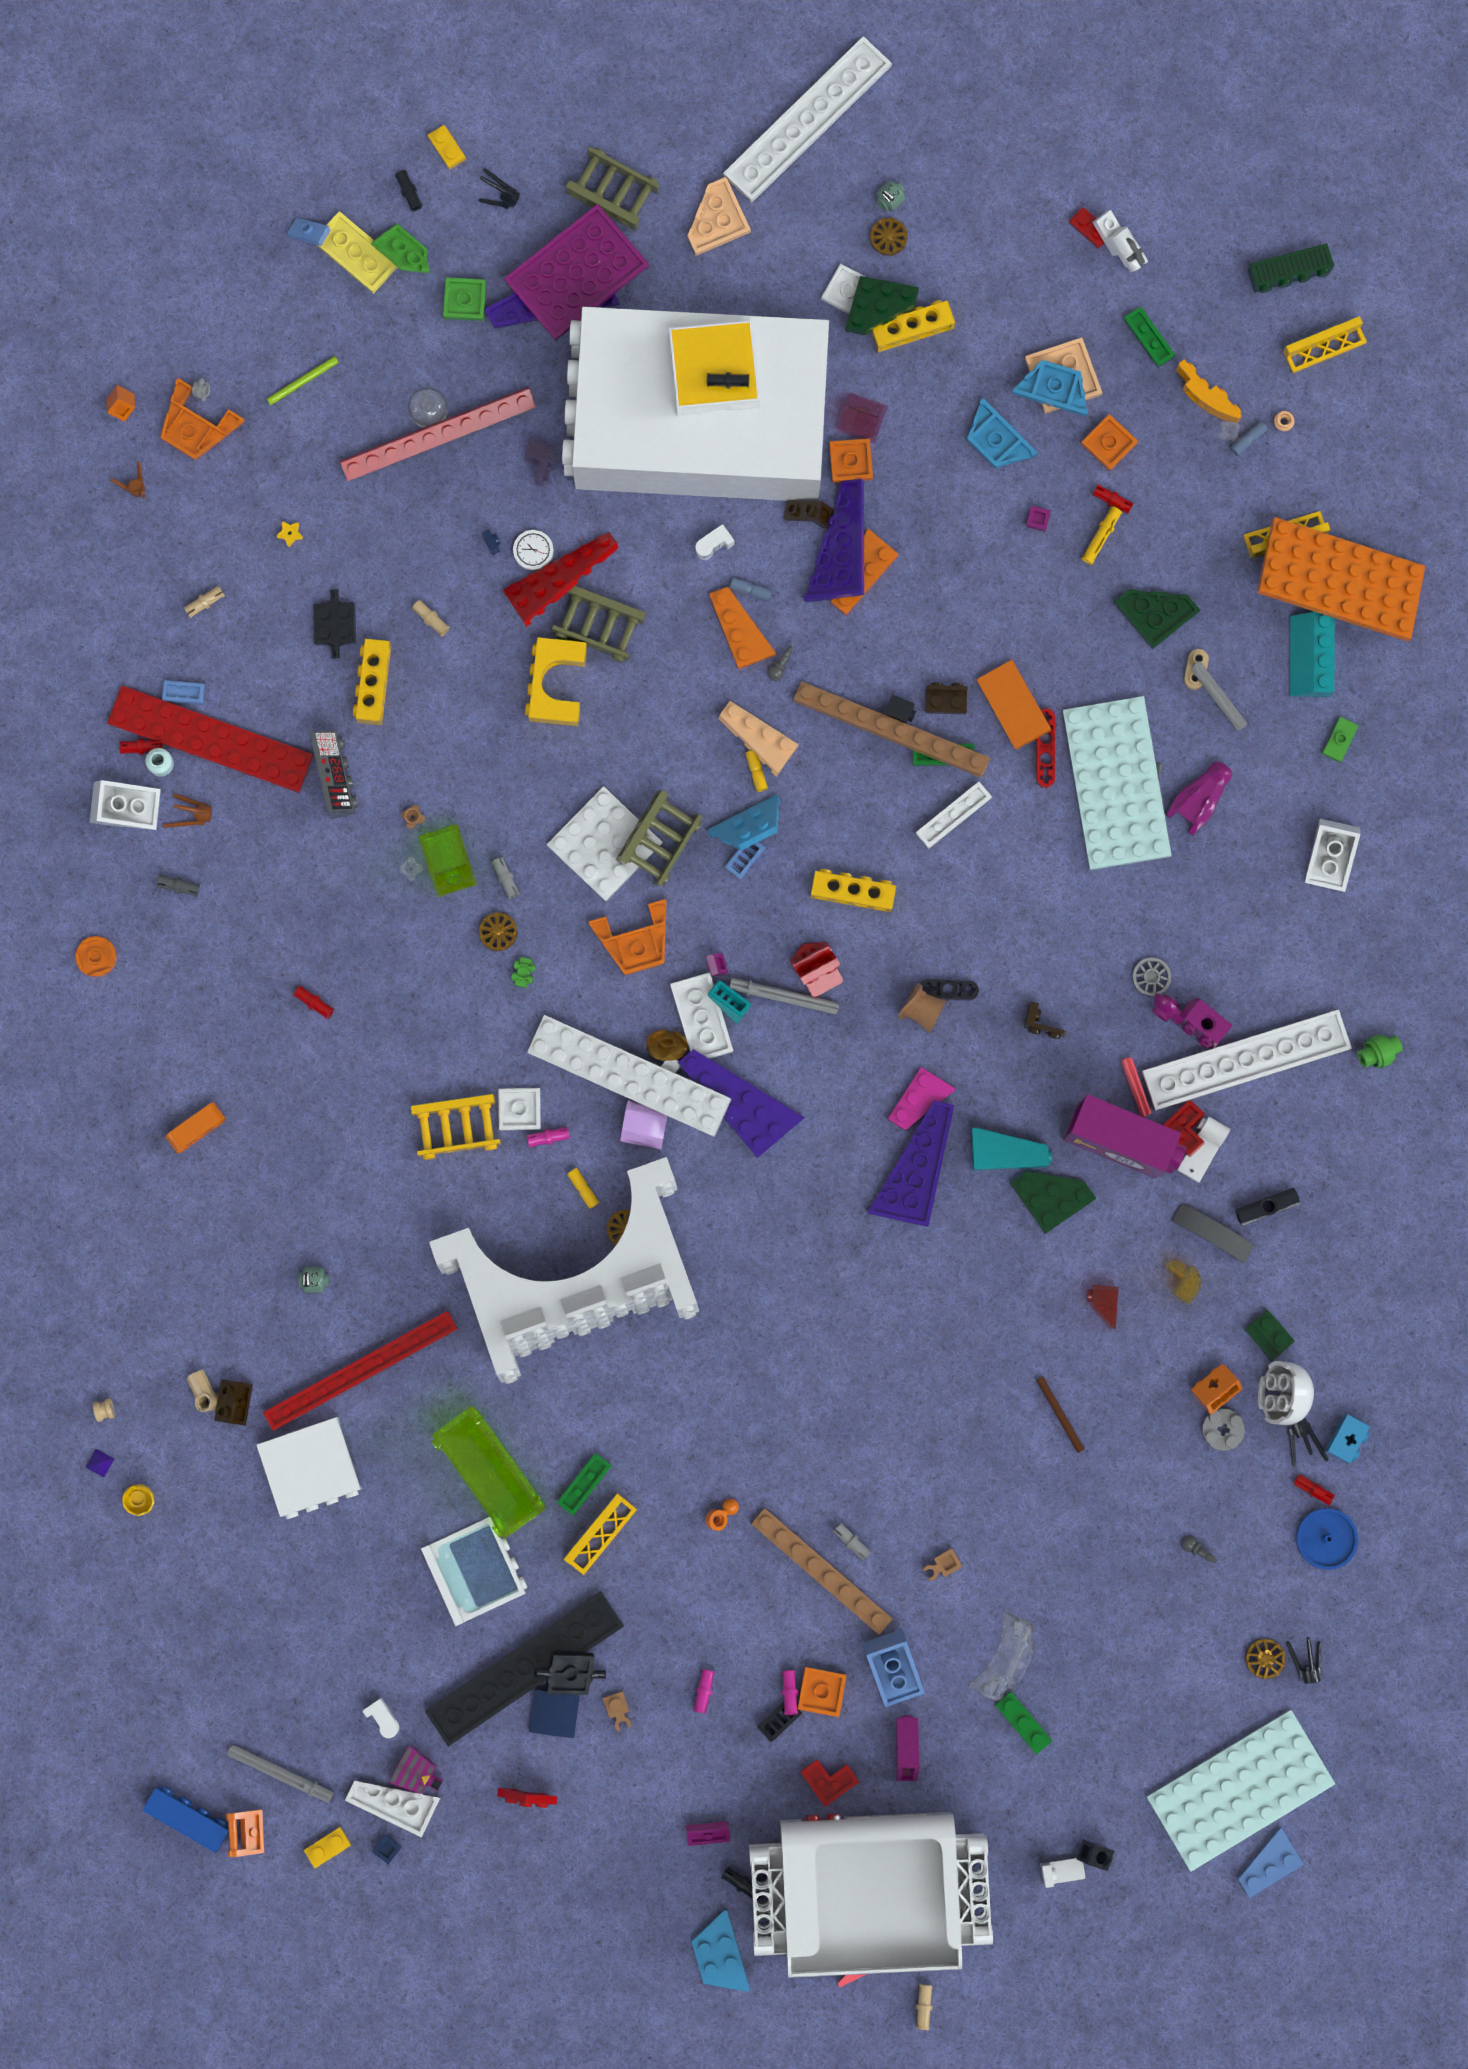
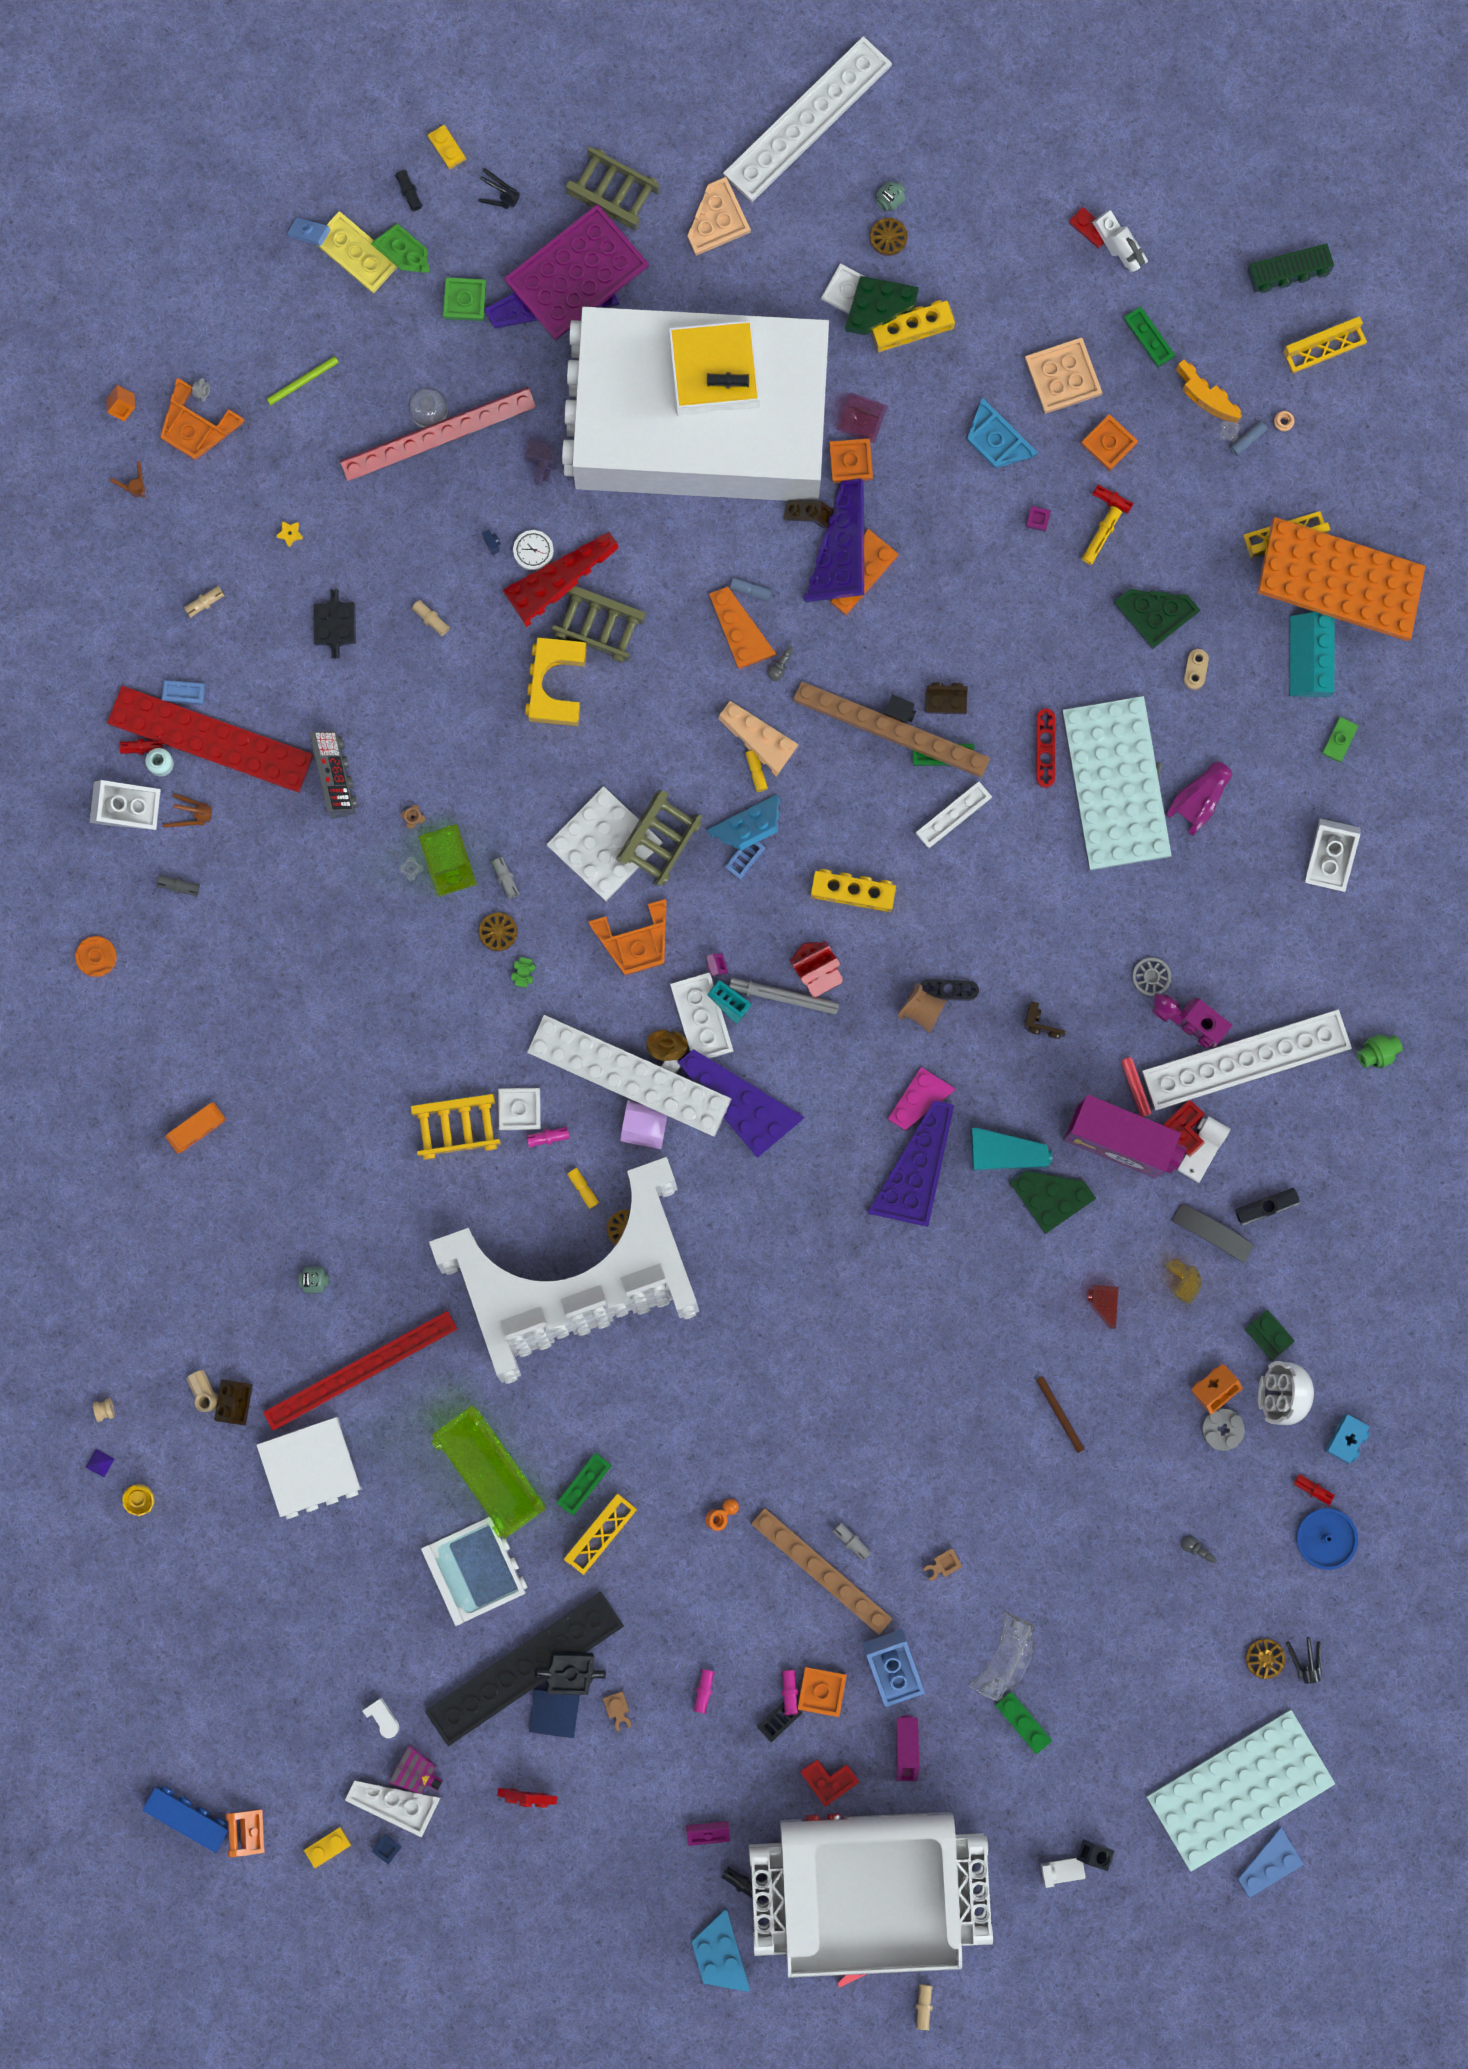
light grey axle [227,1745,334,1803] -> none
red pin [293,986,334,1020] -> none
yellow brick [353,639,391,725] -> none
white leg [696,524,734,560] -> none
orange tile [976,660,1051,750] -> none
dark azure wing [1012,360,1088,417] -> none
light grey axle [1191,661,1247,730] -> none
black plant [1287,1418,1329,1466] -> none

